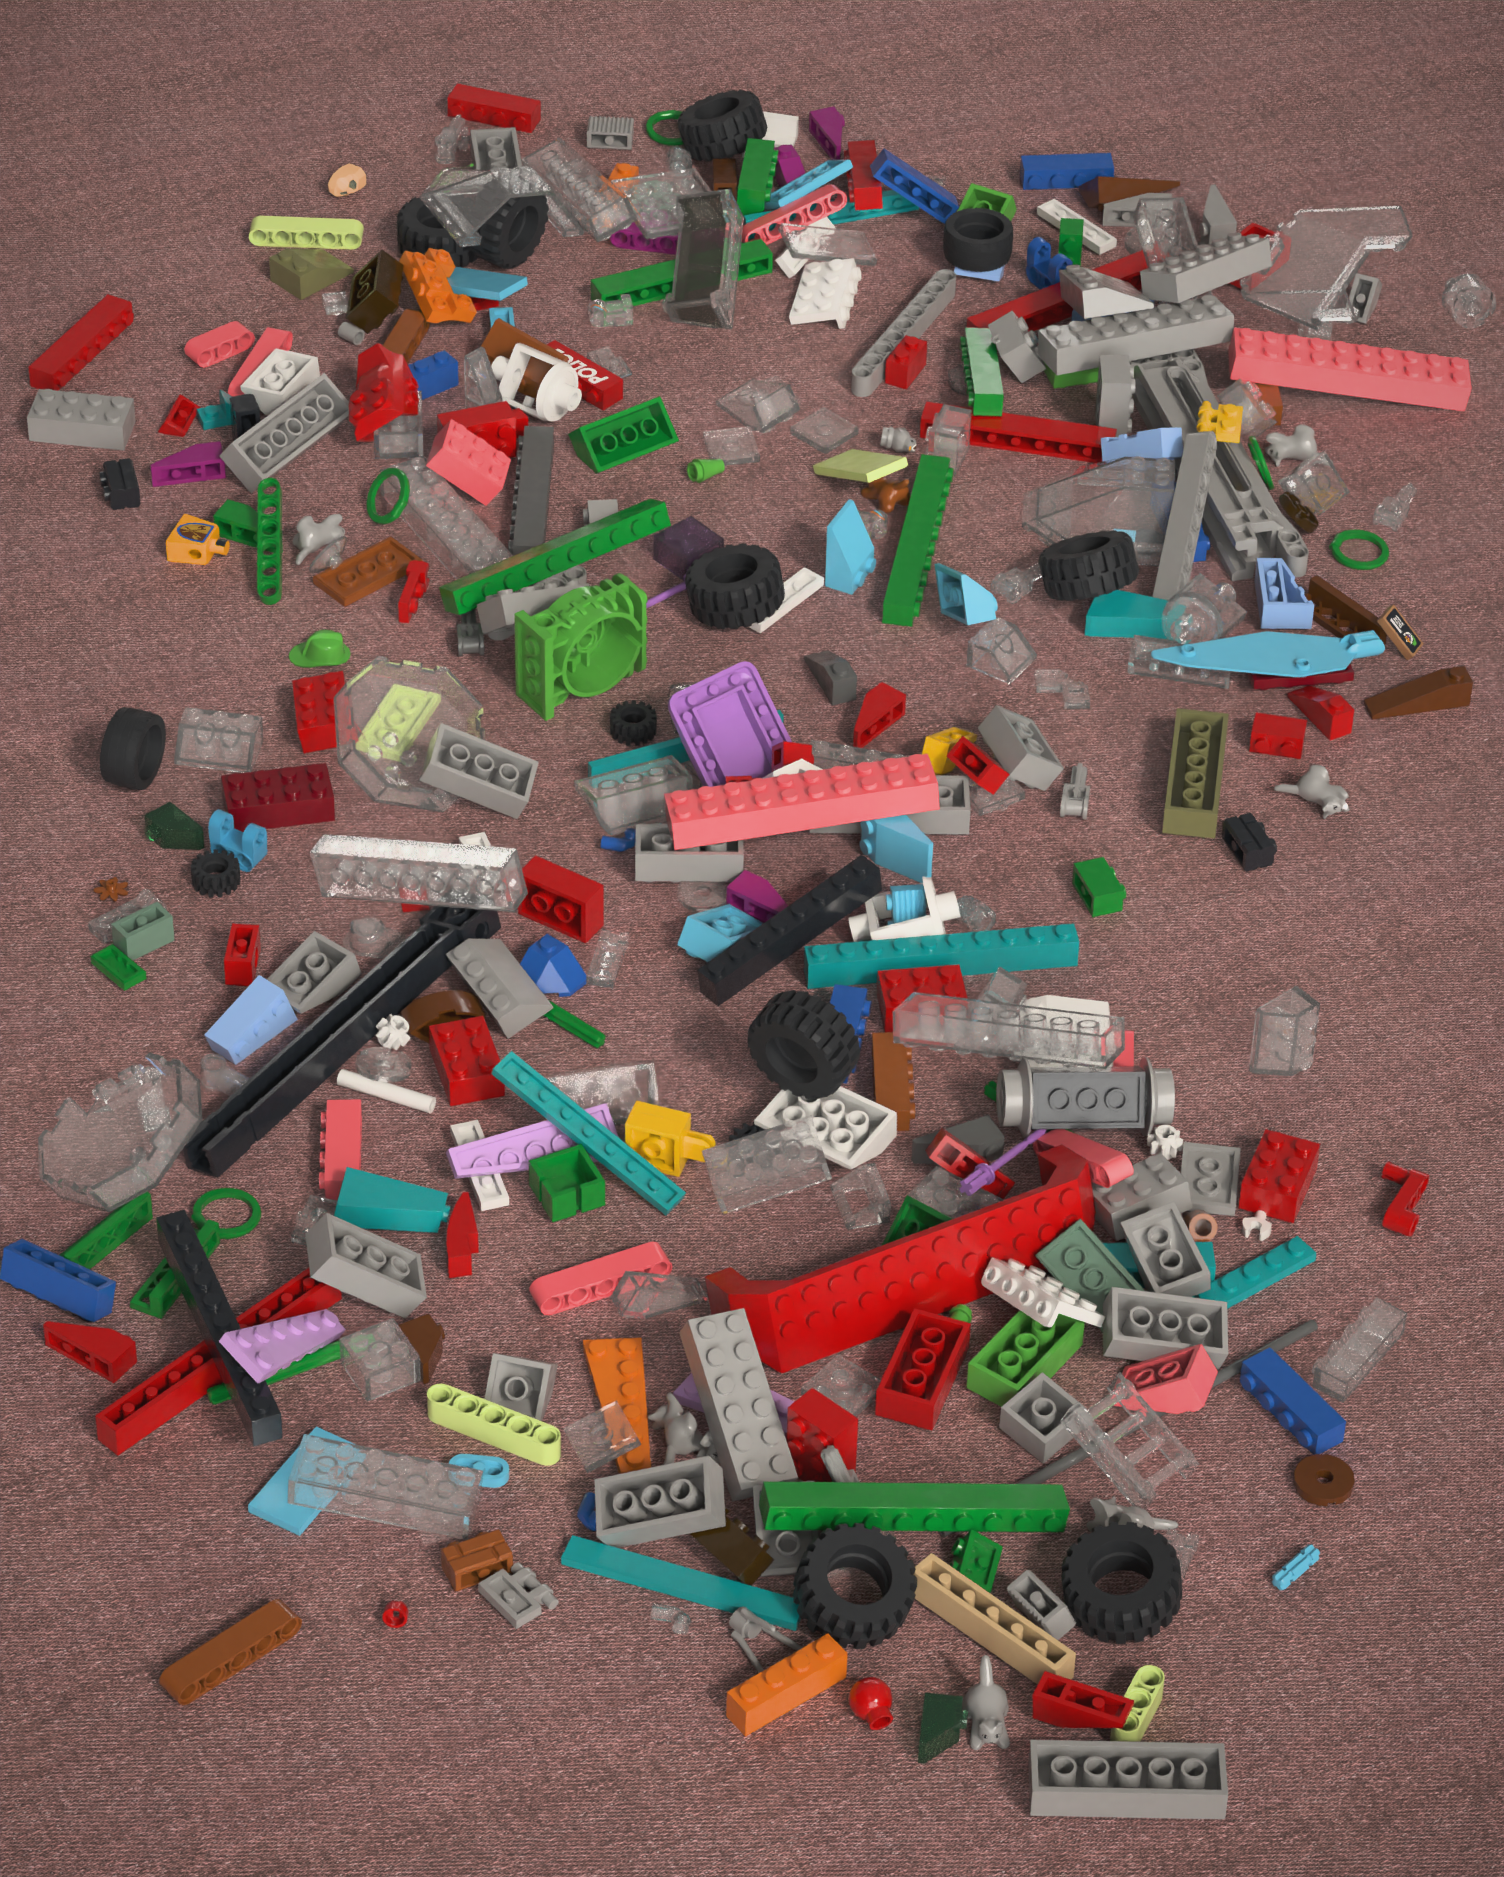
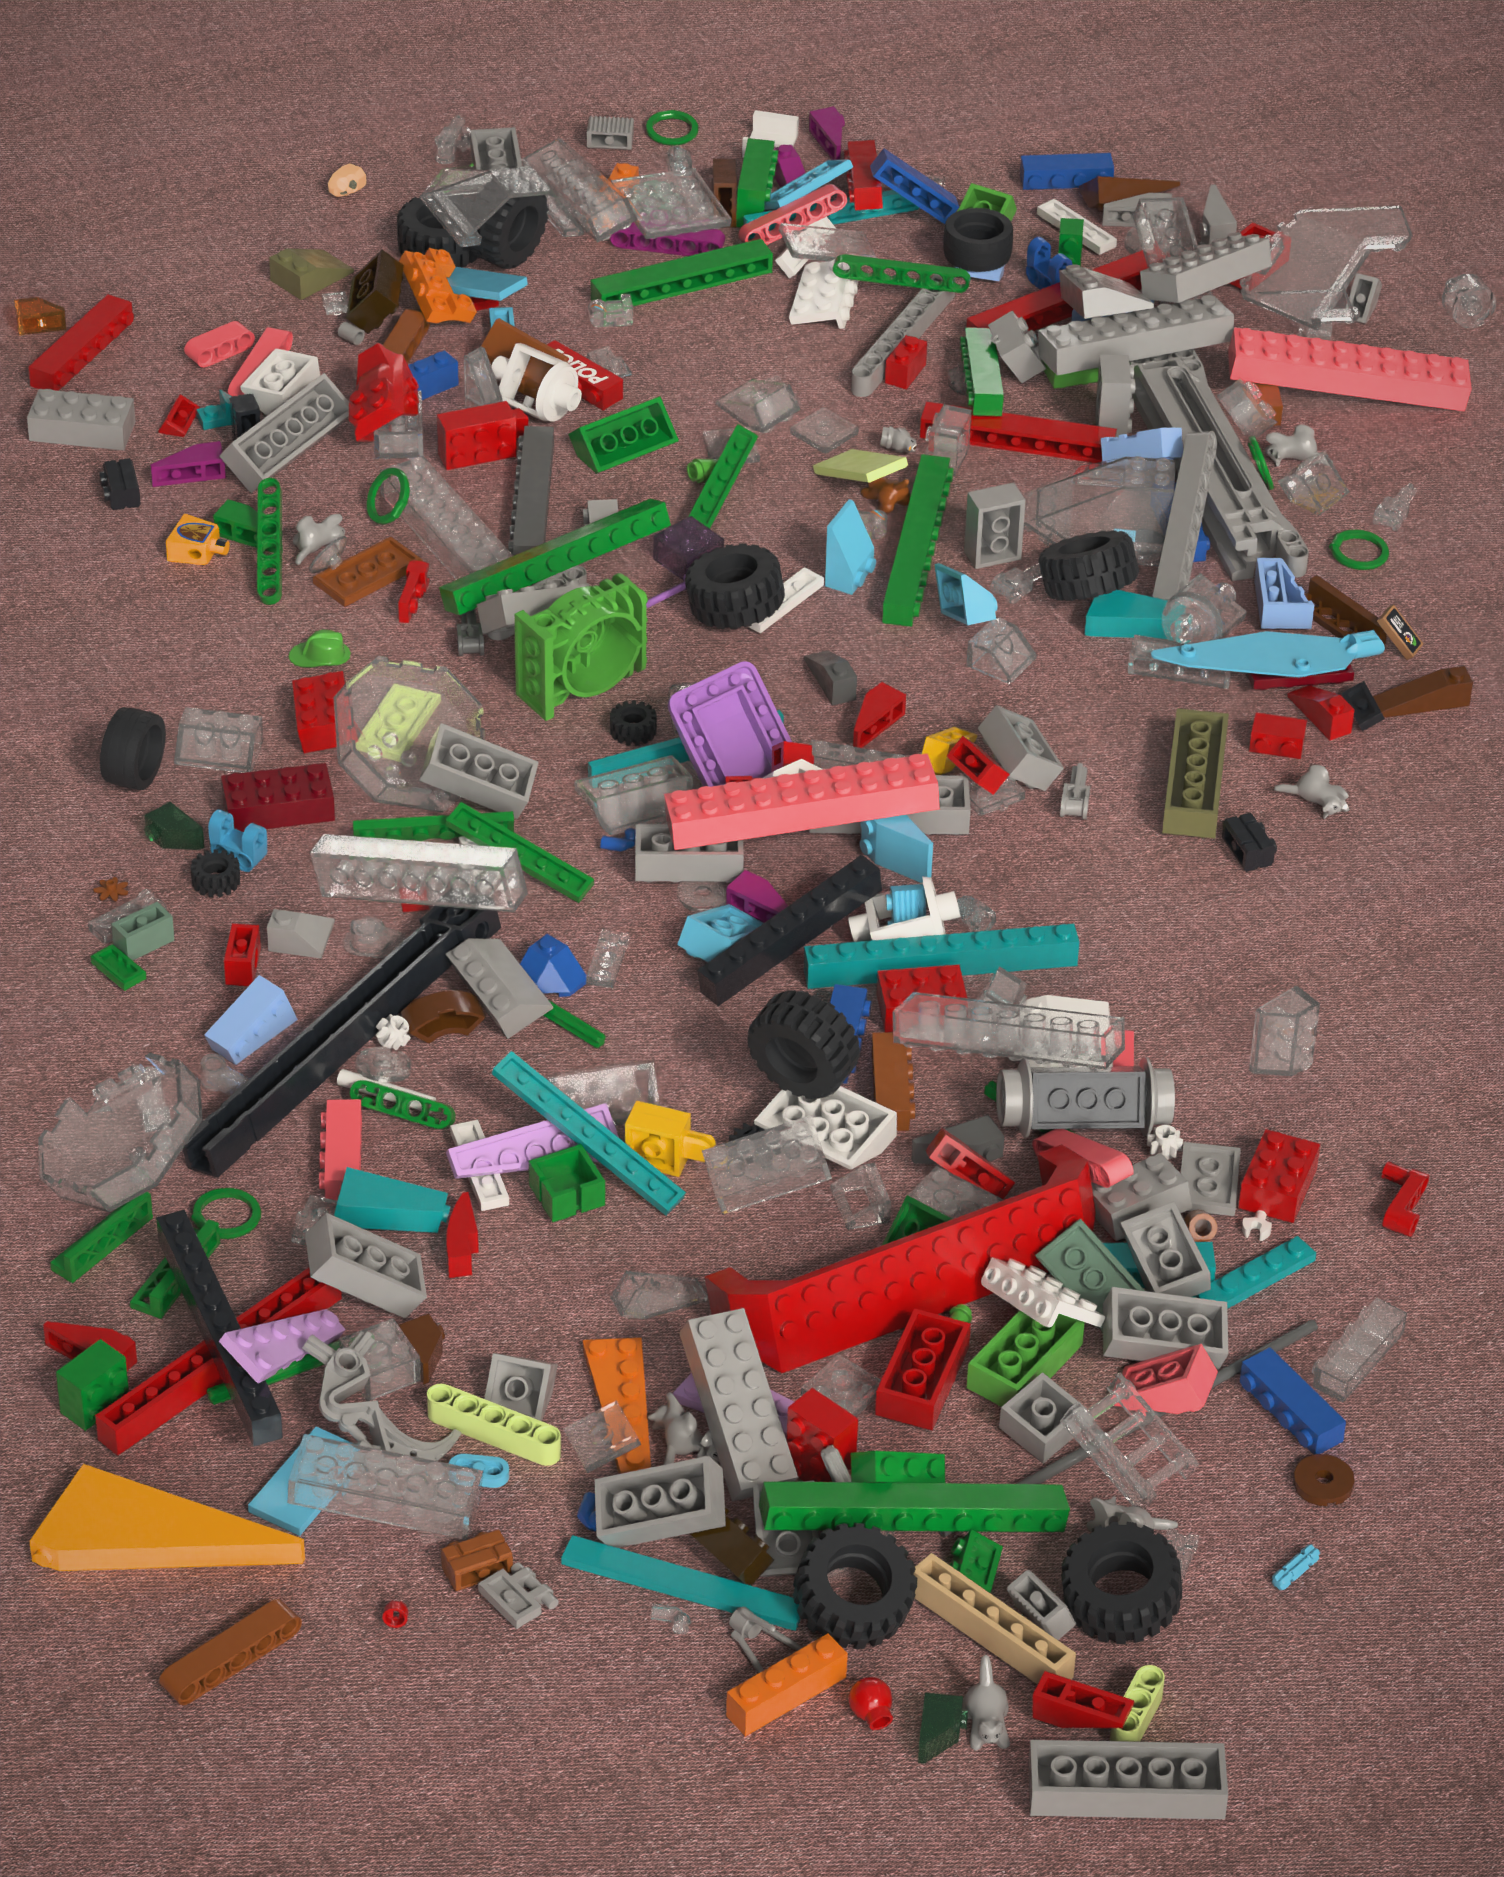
blue brick [0,1239,116,1322] -> none
yellowish green beam [249,216,364,250] -> none
light grey slope [267,931,362,1014] -> none
coral brick [426,419,511,506] -> none
red brick [429,1016,505,1106] -> none
red brick [447,83,541,133] -> none
red brick [517,855,604,944] -> none
coral beam [529,1242,673,1315] -> none
windscreen [662,189,744,329] -> none
black tyre [677,90,768,162] -> none
medium lavender piece [959,1129,1047,1196] -> none
clear tile [1034,669,1090,709] -> none
green brick [1072,857,1126,918] -> none
yellow plate [1196,401,1243,443] -> none
dark brown tile [1279,491,1319,533] -> none
none -> clear orange slope [14,297,67,335]
none -> light orange slope [30,1464,305,1571]
none -> green brick [56,1339,129,1431]
none -> light grey slope [267,909,335,959]
none -> light grey piece [302,1331,462,1476]
none -> green beam [350,1080,456,1129]
none -> green plate [353,811,514,844]
none -> green plate [446,802,594,903]
none -> green plate [685,424,758,535]
none -> green beam [832,254,971,293]
none -> green brick [851,1451,945,1483]
none -> light grey brick [964,483,1025,569]
none -> black plate [1342,681,1385,732]

